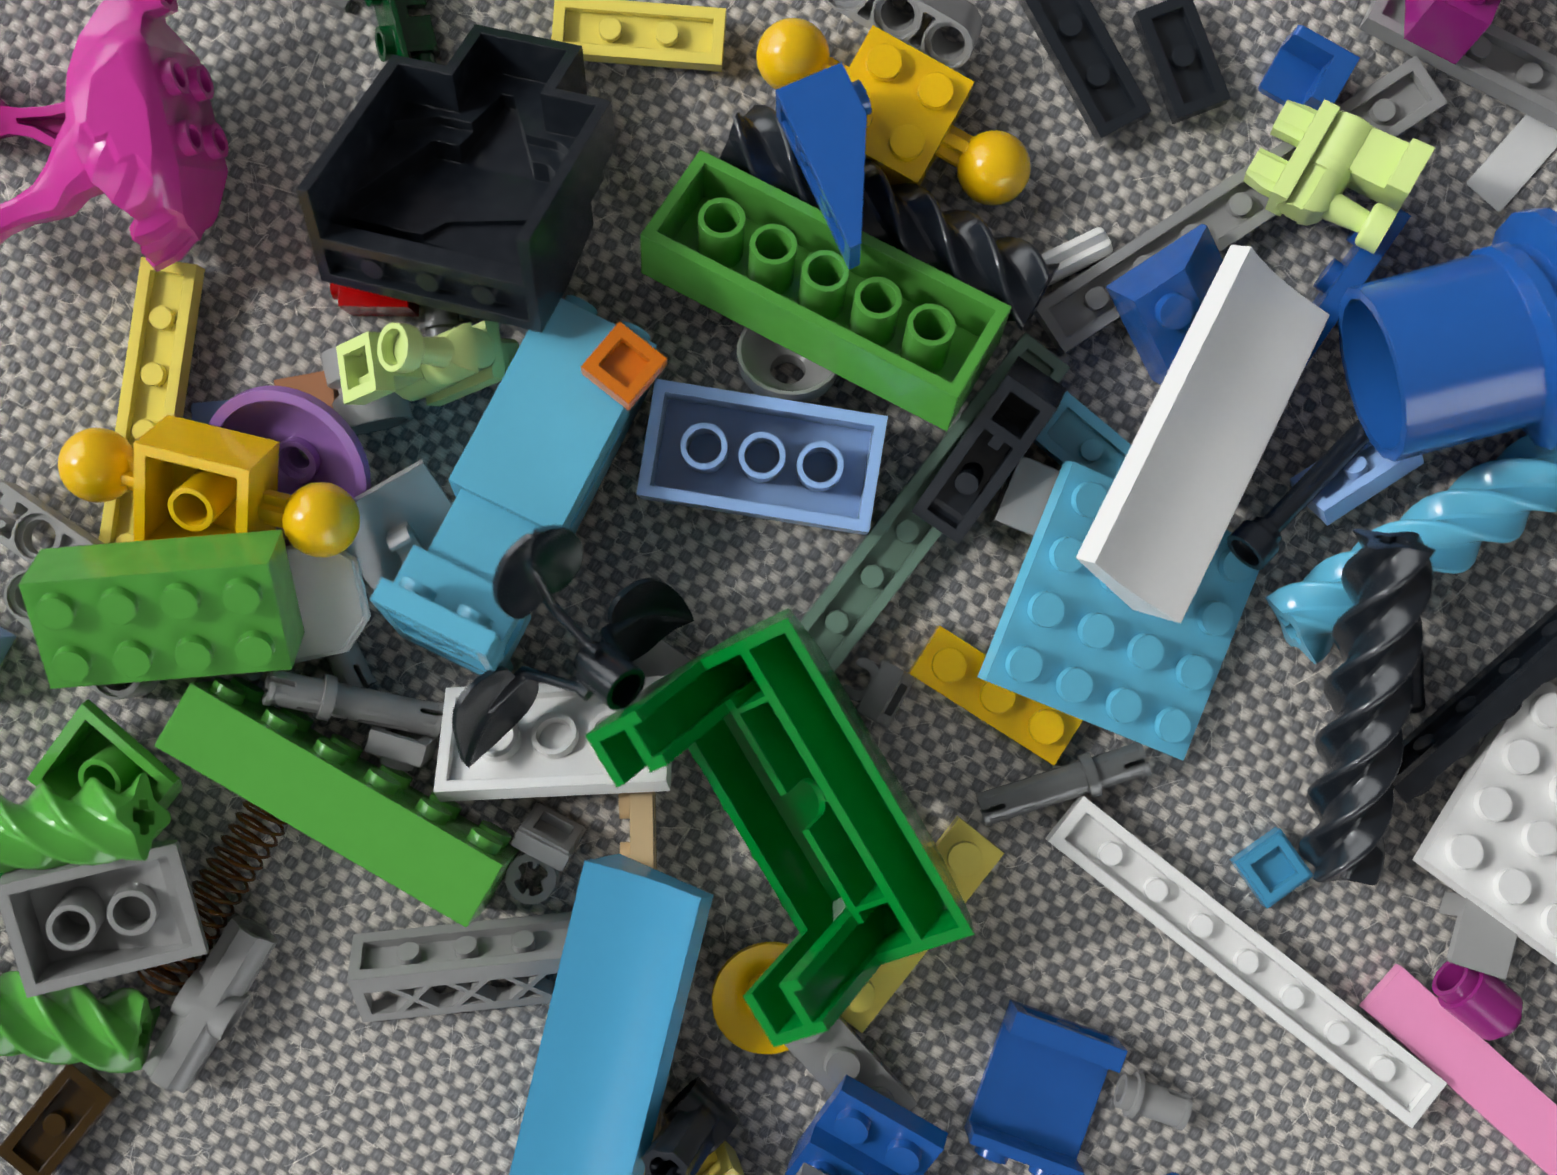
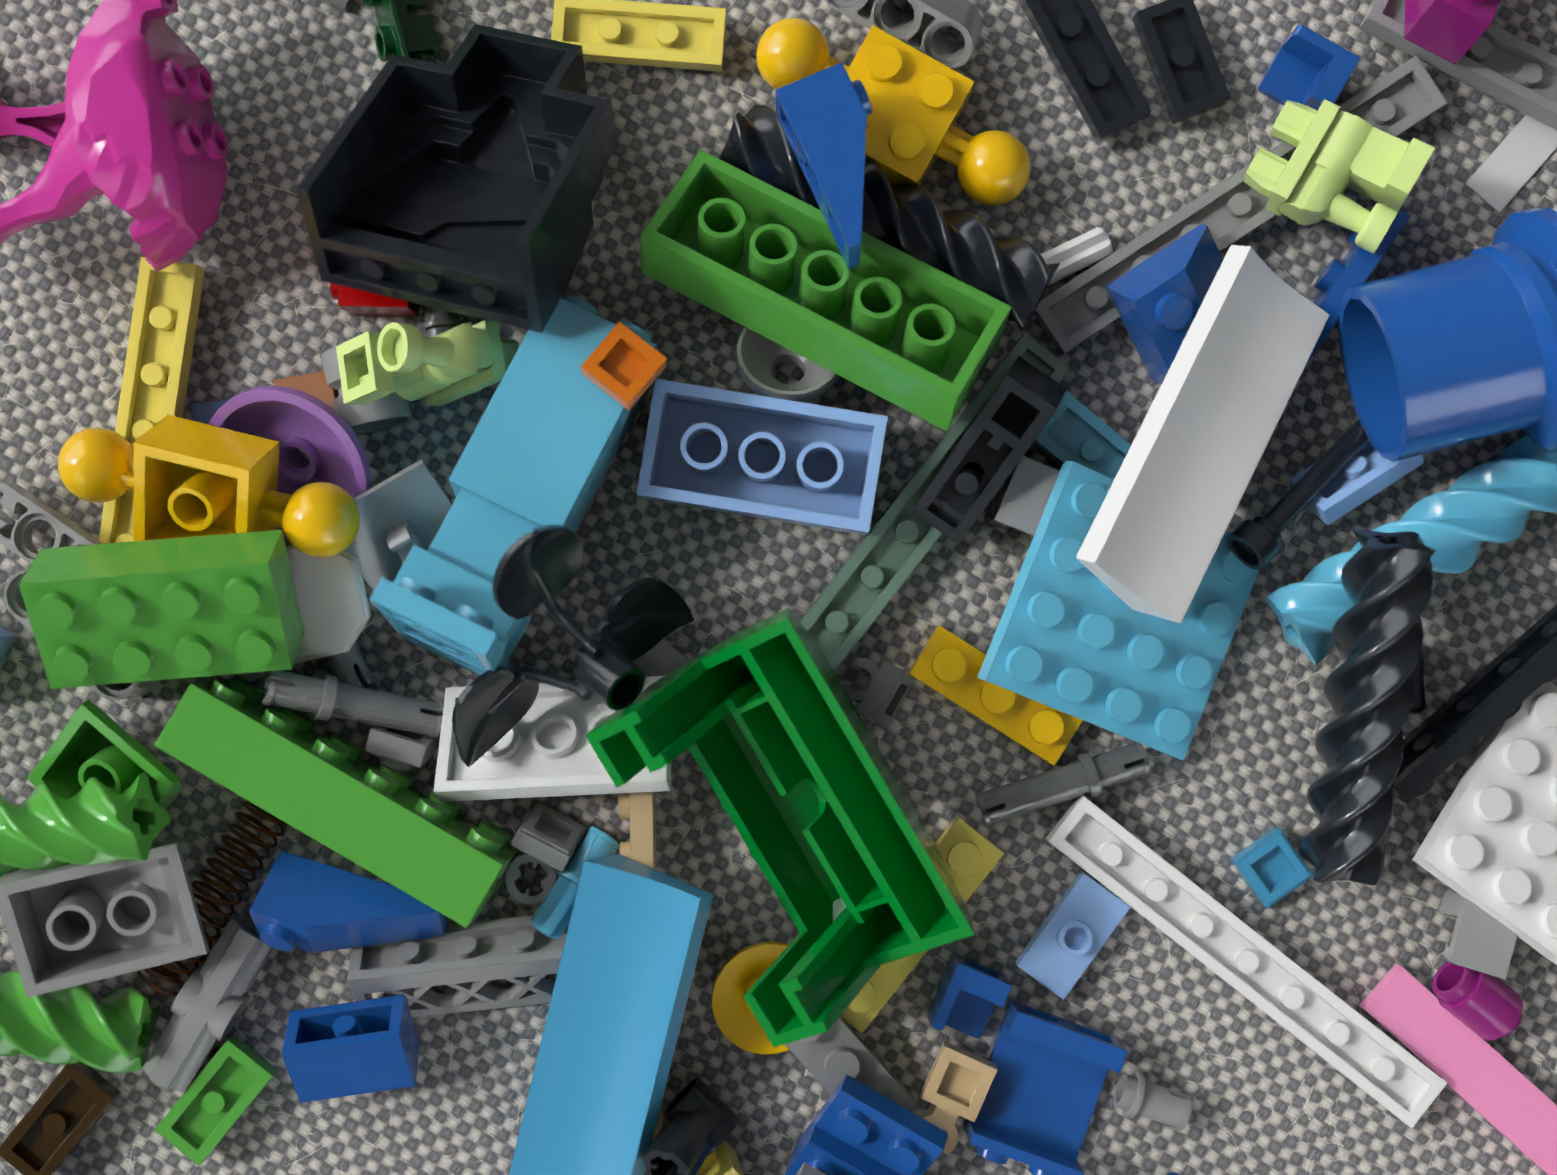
none -> bright green plate [154,1034,279,1166]
none -> blue slope [249,850,448,953]
none -> blue brick [281,994,420,1103]
none -> medium azure axle [531,826,620,940]
none -> tan plate [919,1040,998,1155]
none -> blue panel [927,952,1012,1038]
none -> light blue plate [1015,871,1131,1000]

